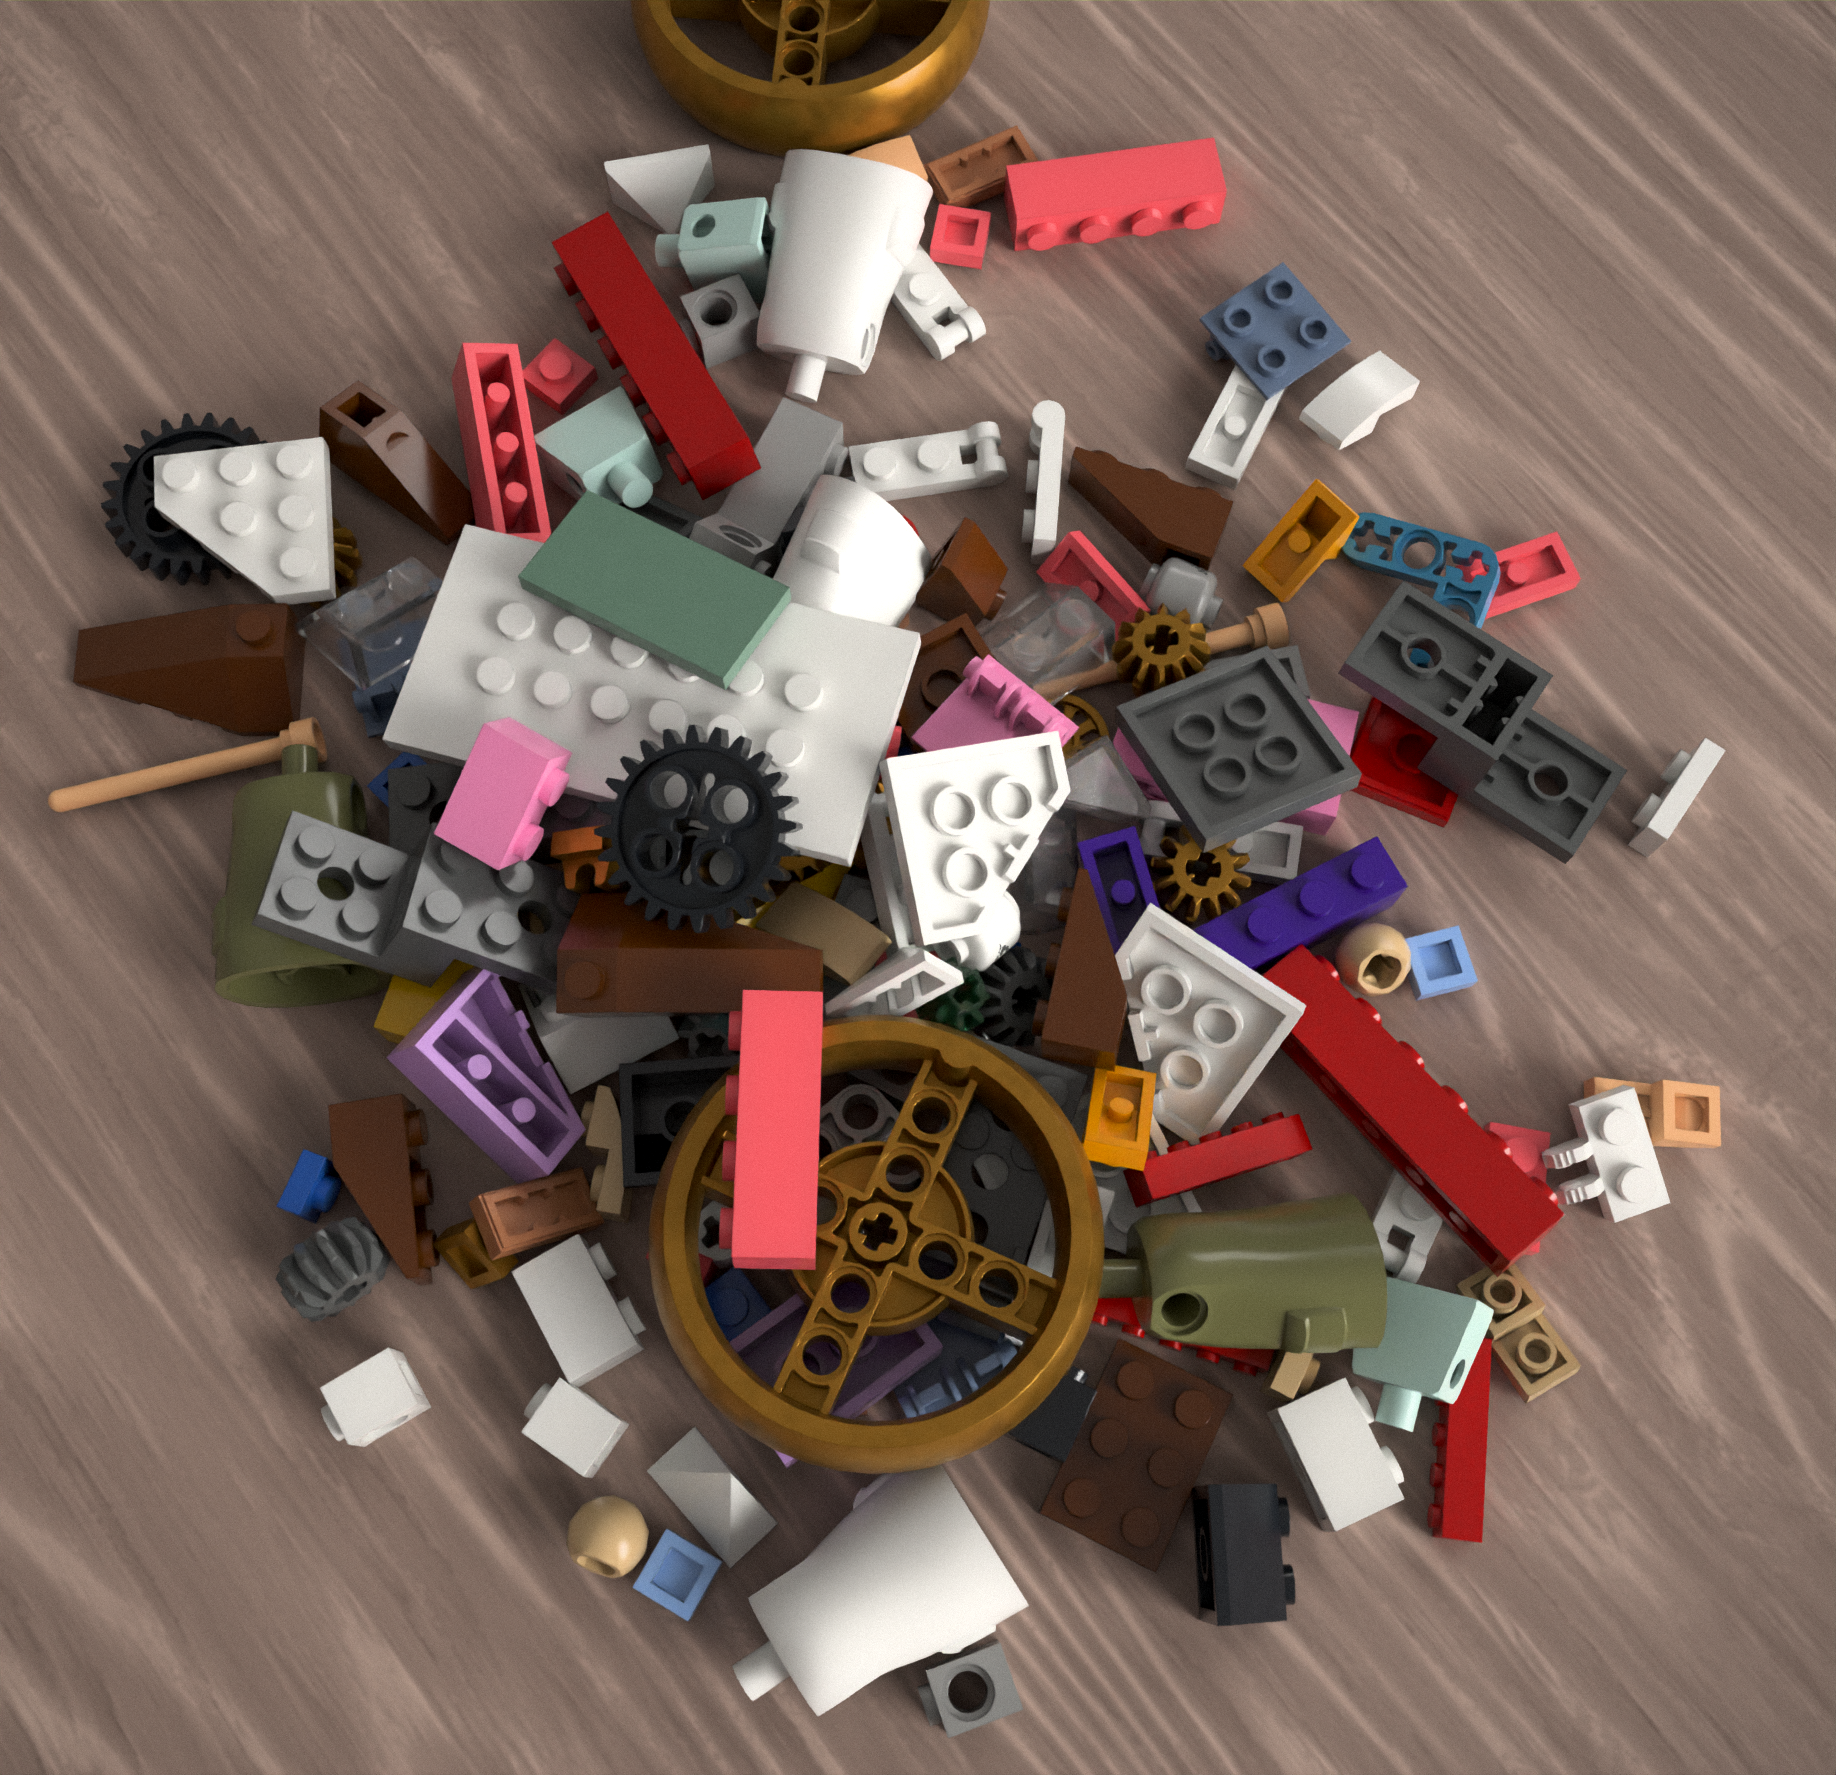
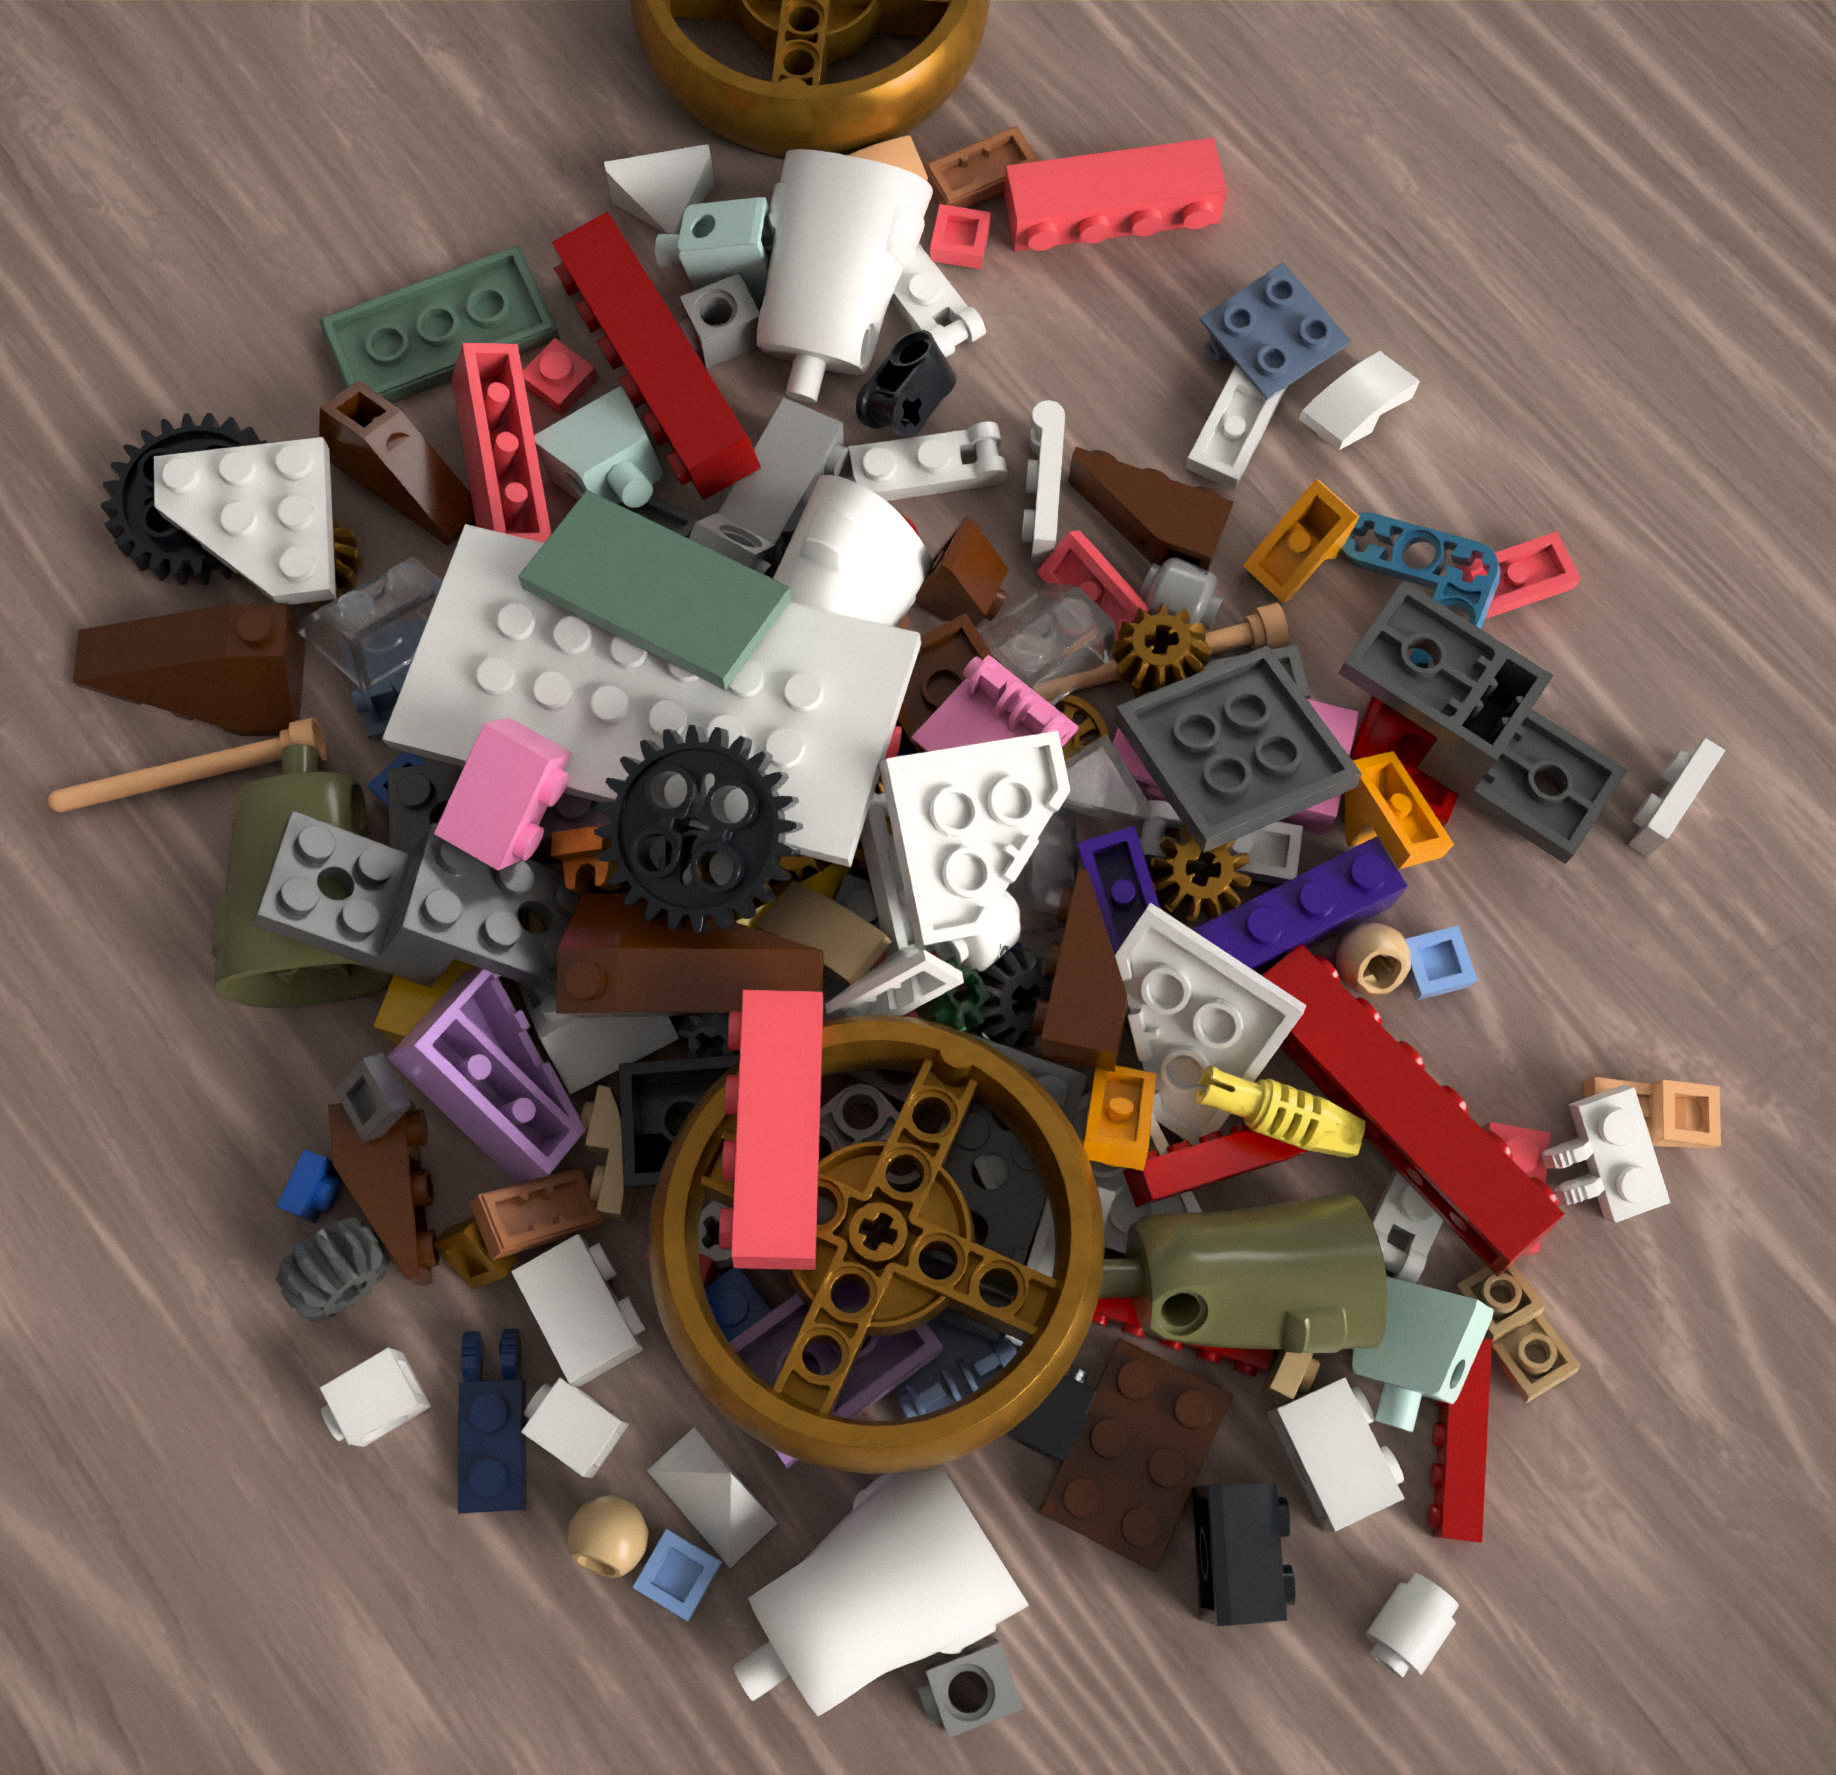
none -> sand green tile [318,245,560,403]
none -> flat silver plate [335,1053,411,1142]
none -> dark blue hinge [458,1329,526,1514]
none -> black piece [856,330,956,437]
none -> light yellow hinge [1195,1065,1366,1158]
none -> light orange slope [1345,751,1454,869]
none -> white brick [1365,1573,1459,1678]

